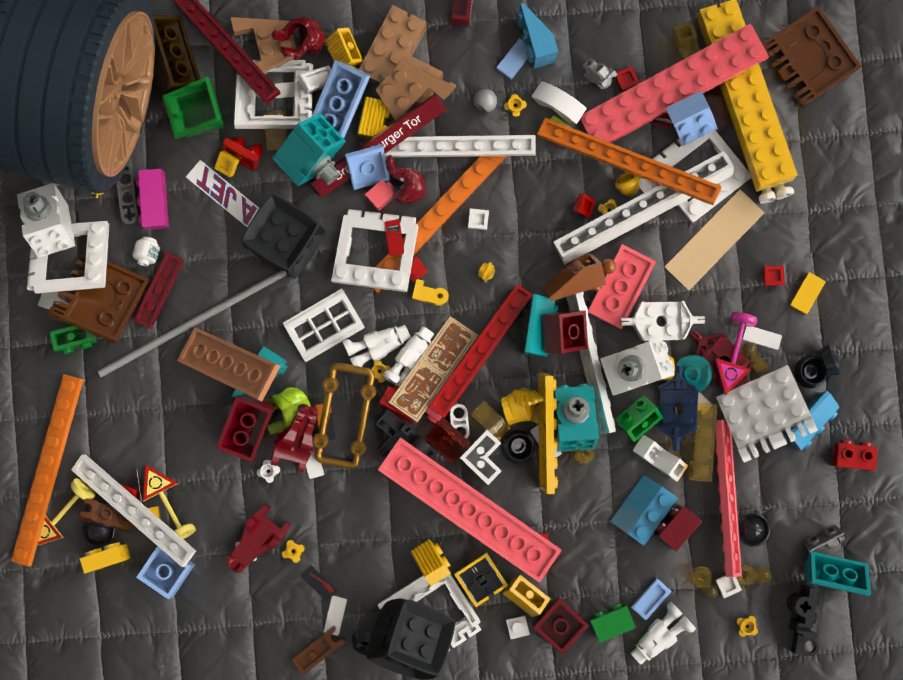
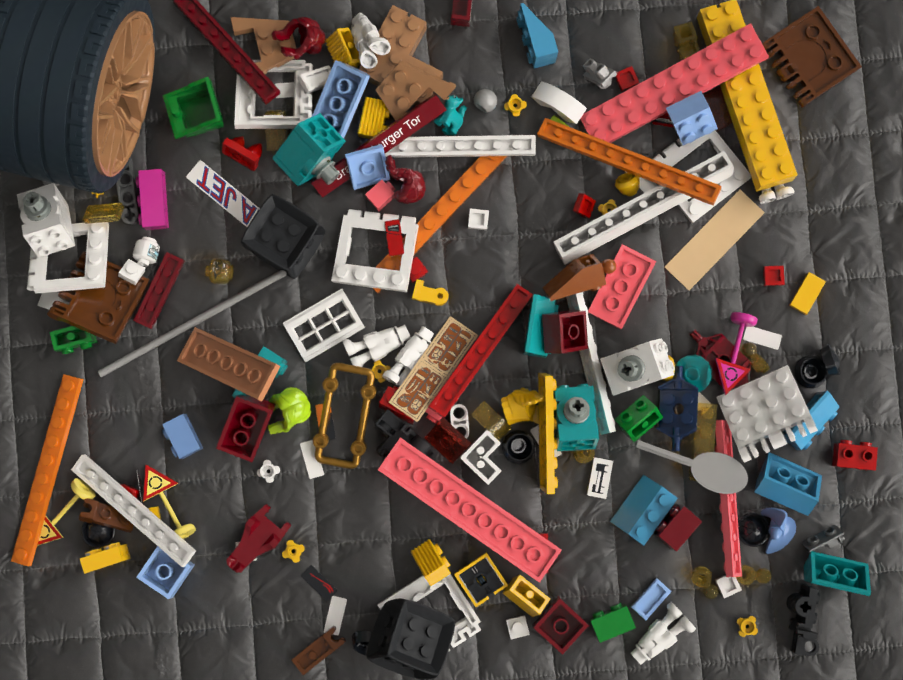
dark brown slope [153,15,201,96] -> none
yellow plate [214,151,239,177] -> none
dark red animal [270,404,318,472] -> none
yellow plate [478,262,495,282] -> none
light blue tile [496,38,530,80] -> none
white plate [620,301,705,341] -> none
white brick [633,435,688,482] -> none
none -> clear yellow tile [82,203,124,224]
none -> white plate [118,259,145,285]
none -> medium blue brick [162,414,203,459]
none -> clear yellow head [205,259,233,284]
none -> white piece [351,13,391,69]
none -> teal animal [434,95,467,136]
none -> white tile [587,457,613,499]
none -> light grey piece [636,440,748,494]
none -> dark azure slope [754,452,822,516]
none -> medium blue piece [761,507,796,554]

